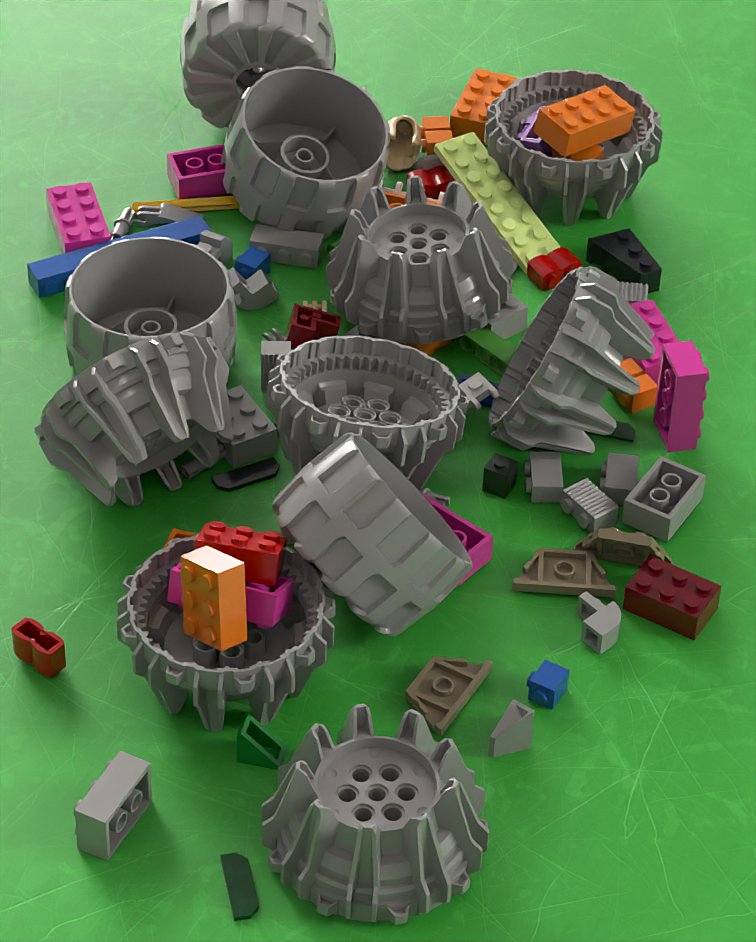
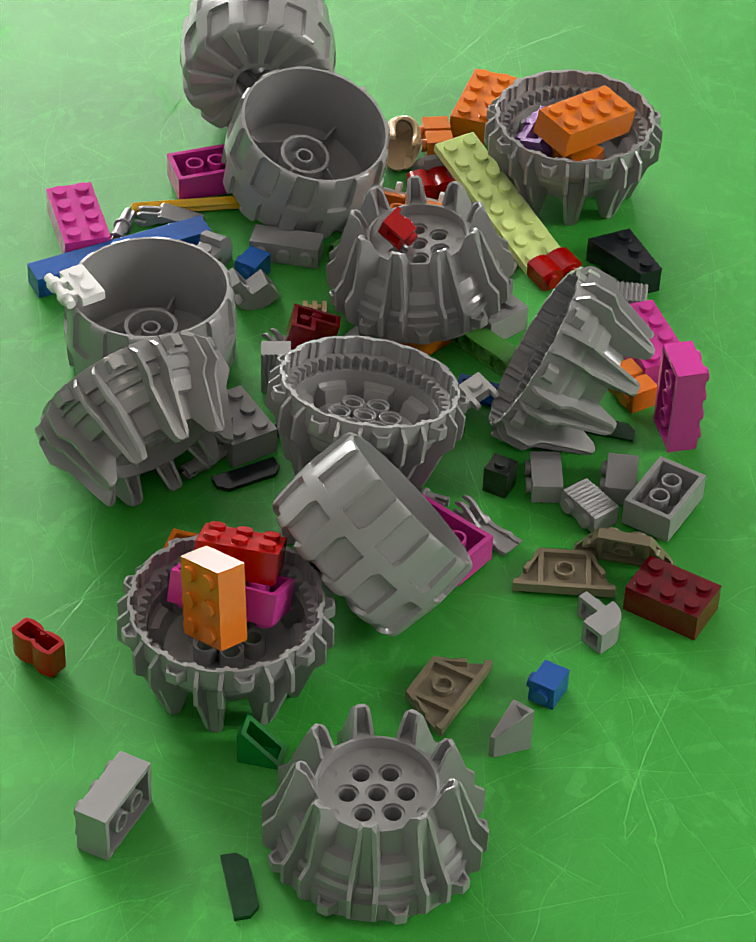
none -> white plate [44,264,105,309]
none -> red brick [378,206,418,251]
none -> light grey arm [454,495,523,557]

